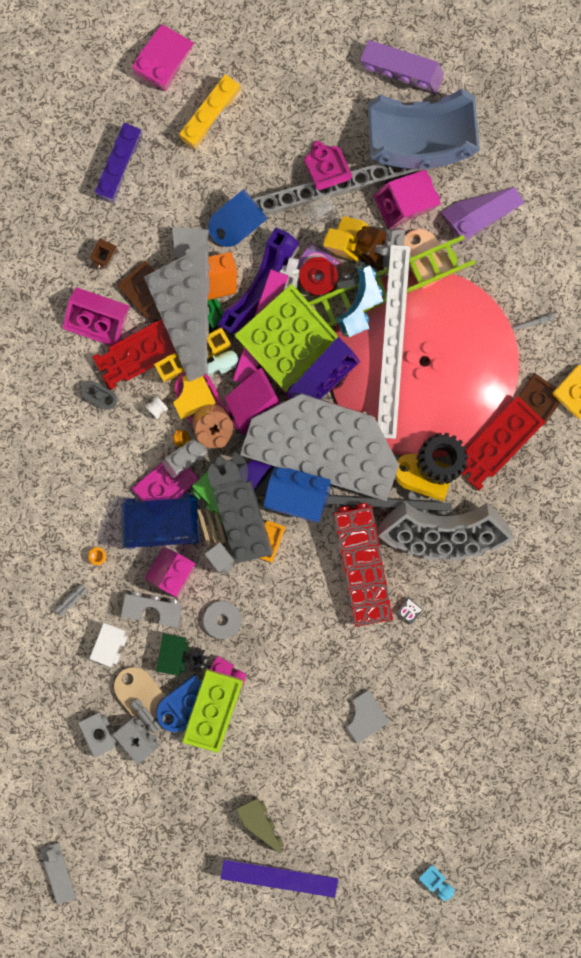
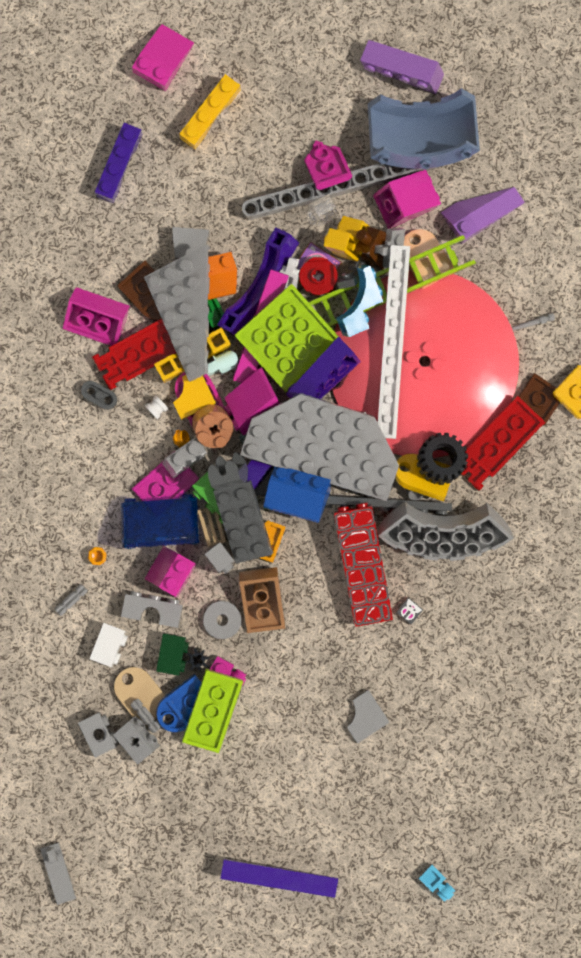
reddish brown brick [90,238,118,270] -> none
blue tile [209,189,268,247] -> none
olive slope [236,798,284,853] -> none
none -> medium nougat slope [239,567,285,633]

